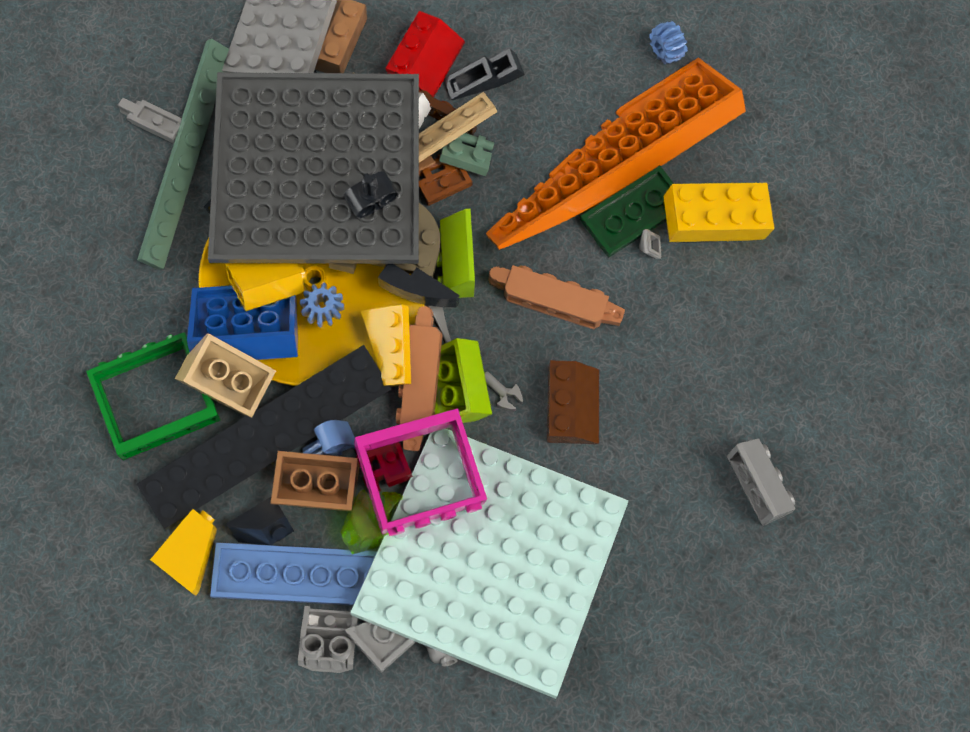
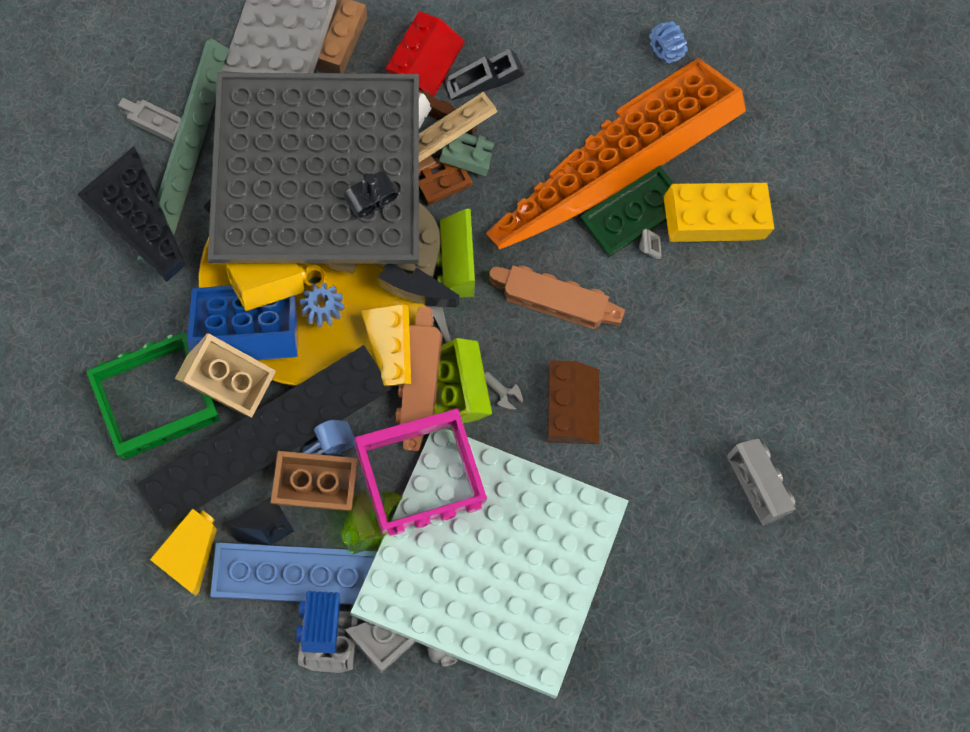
dark red plate [354,442,413,492] -> none
none -> black wing [77,146,186,282]
none -> blue brick [296,591,340,653]

